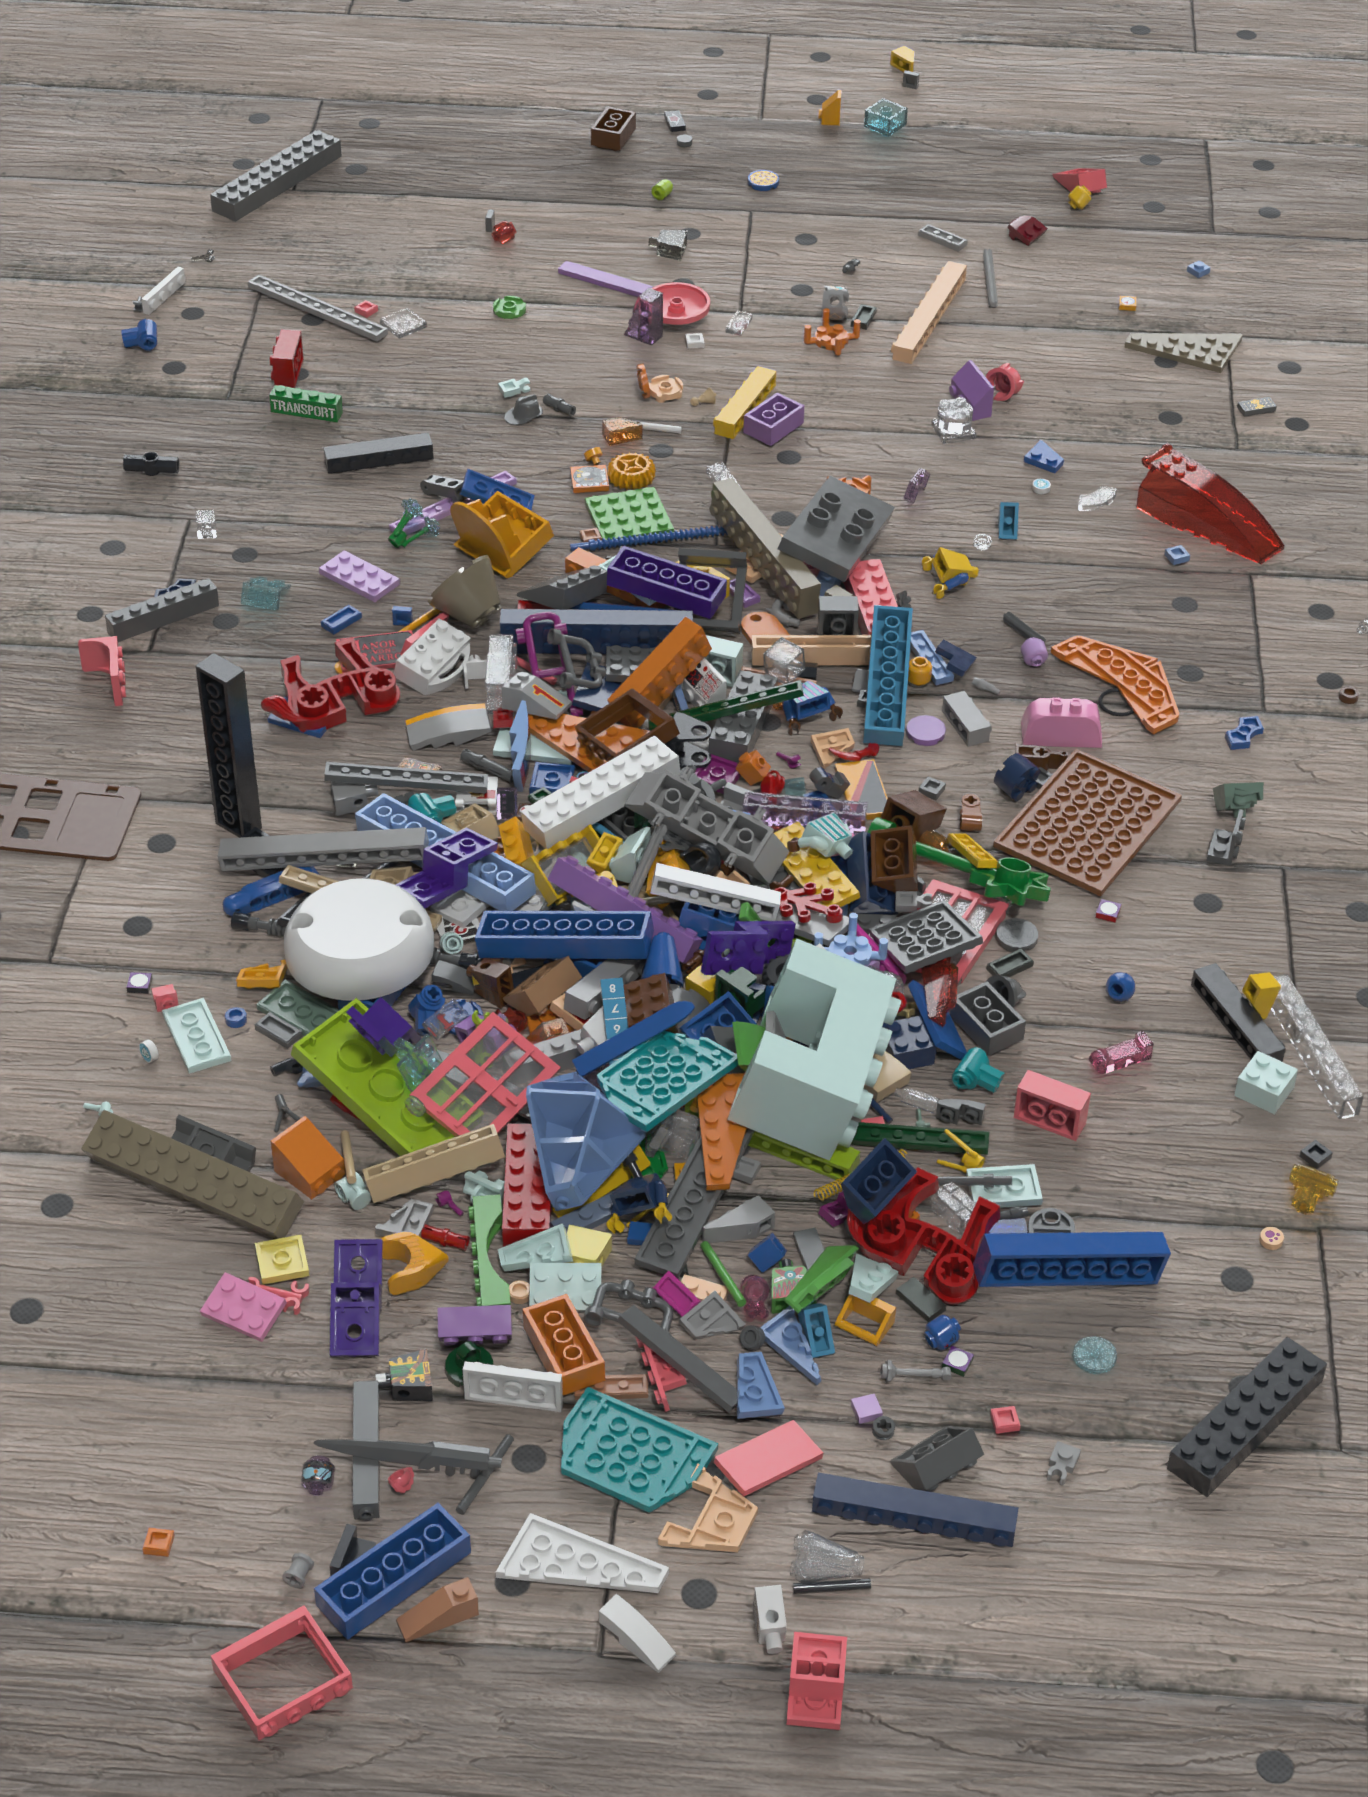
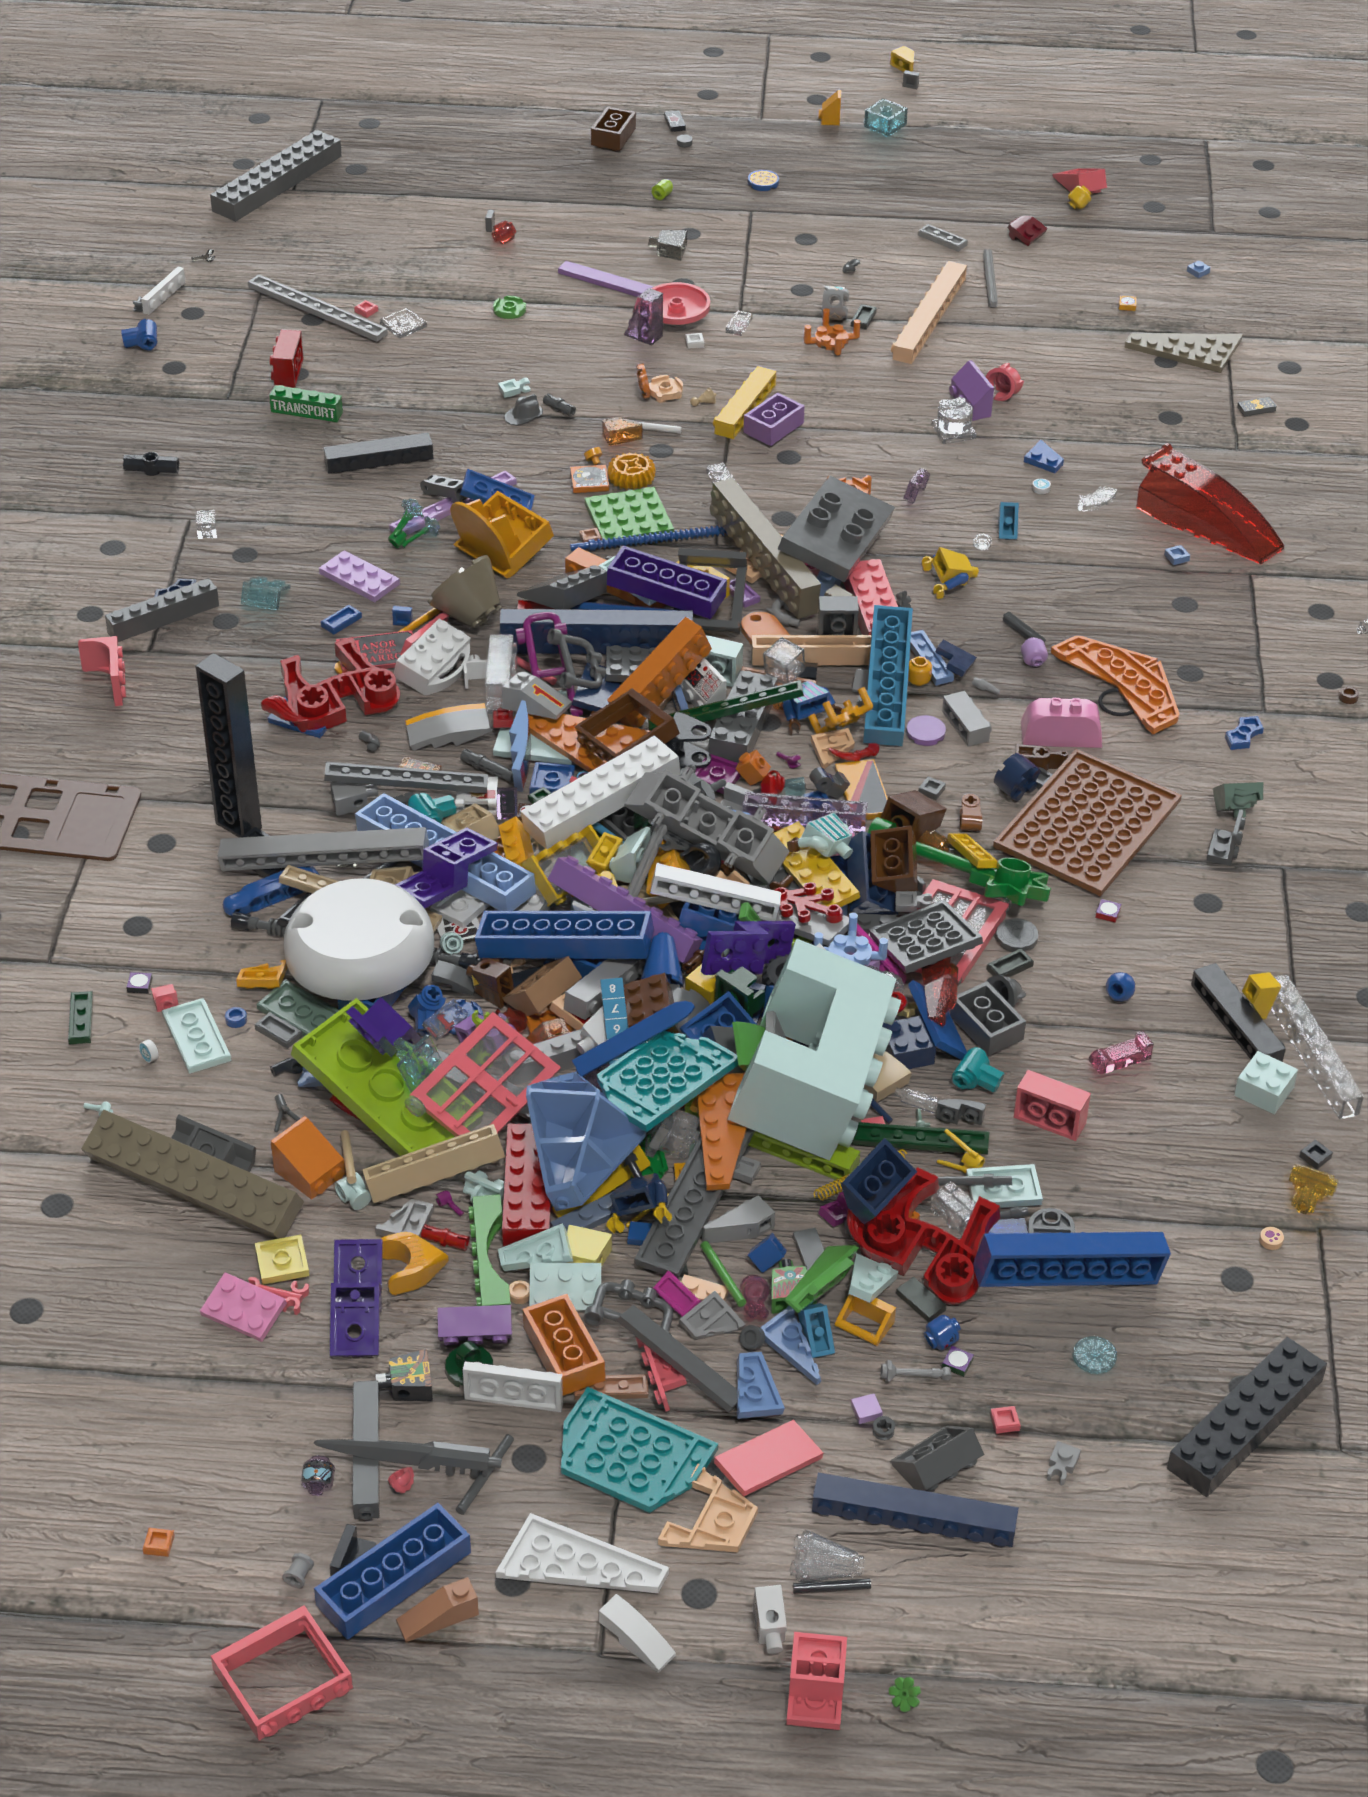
none -> tile [68,991,94,1045]
none -> dark grey arm [359,730,380,752]
none -> light orange plate [808,687,873,734]
none -> bright green plant [889,1677,921,1712]

